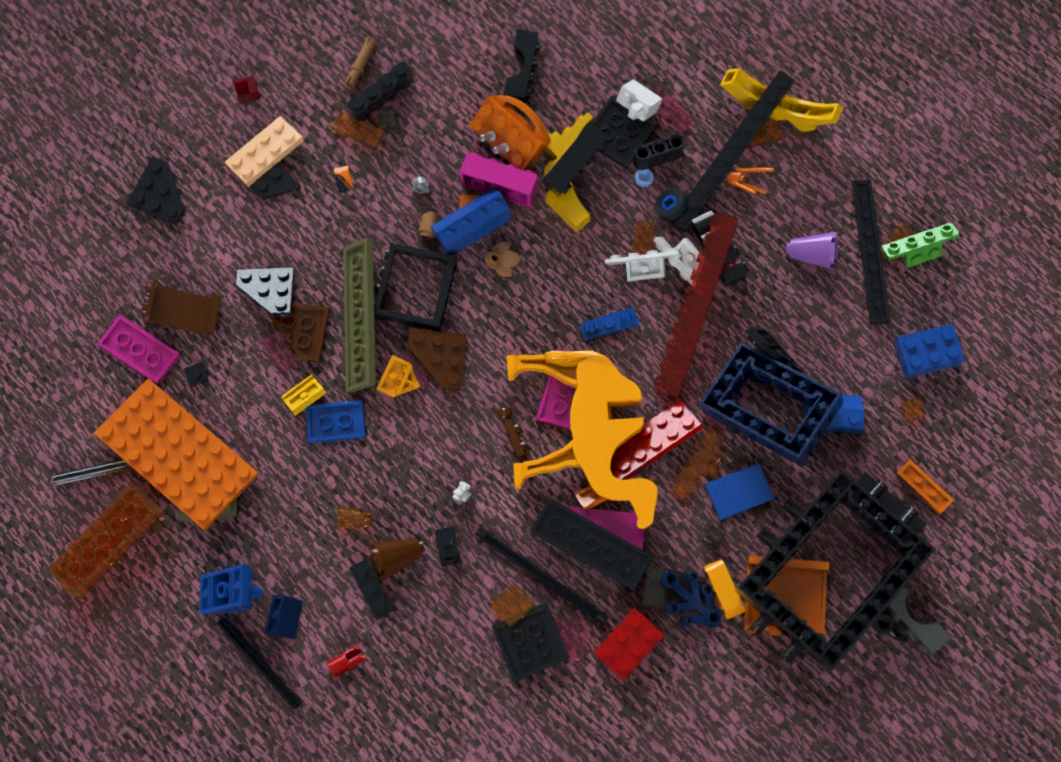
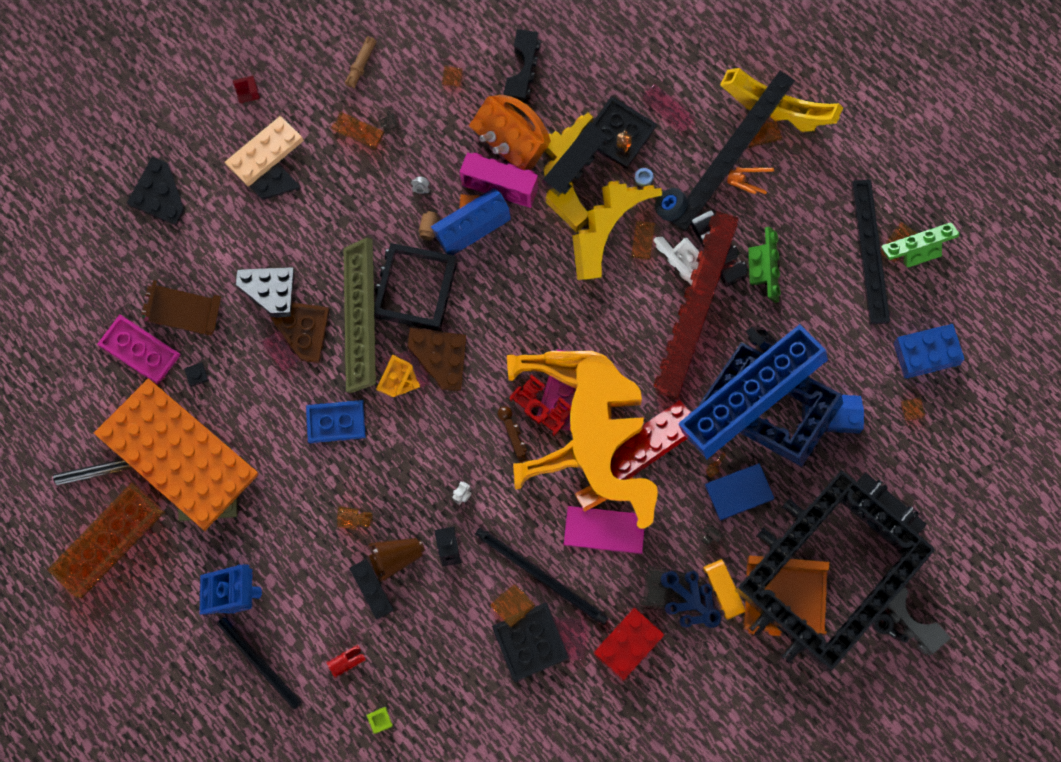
dark blue panel [264,595,303,639] -> none
yellow plate [281,374,326,416] -> none
sticker [334,166,354,193] -> none
black brick [347,62,413,123] -> none
medium nougat plate [484,242,522,277] -> none
black plate [530,498,653,592] -> none
blue plate [579,307,639,342] -> none
white bracket [605,248,682,282] -> none
white hinge [616,79,662,121] -> none
black beam [633,135,685,170] -> none
clear orange plate [669,426,726,502] -> none
medium lavender cone [786,232,839,269] -> none
orange plate [896,459,954,515] -> none
none -> lime plate [367,707,393,734]
none -> clear orange tile [442,66,463,87]
none -> red piece [510,374,571,436]
none -> yellow arch [572,181,662,280]
none -> clear orange plate [617,130,632,152]
none -> blue brick [678,324,828,459]
none -> bright green bracket [748,227,781,303]

